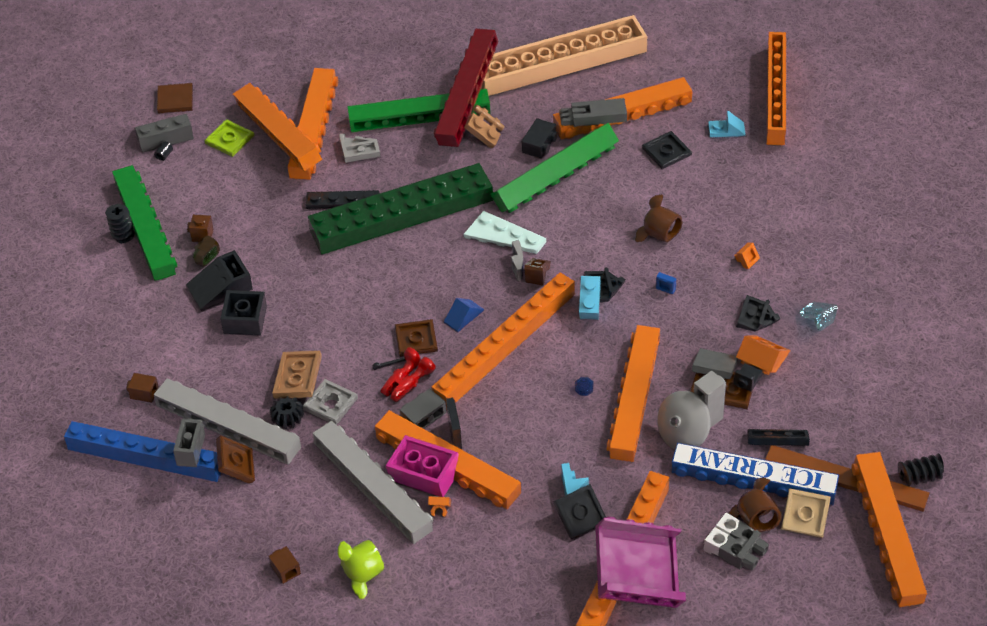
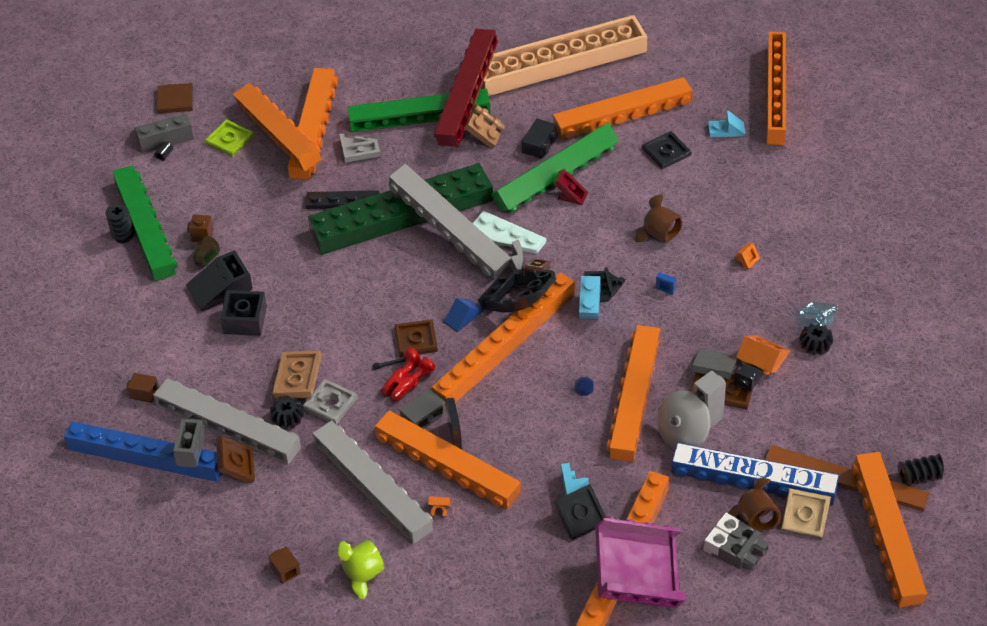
dark pink slope [386,435,459,497] -> none
dark grey hinge [559,98,627,127] -> none
black slope [736,295,780,332] -> none
black tile [747,429,810,446] -> none
none -> light grey brick [389,164,511,279]
none -> black slope [478,270,556,313]
none -> dark red slope [553,169,588,205]
none -> black gear [800,323,833,355]

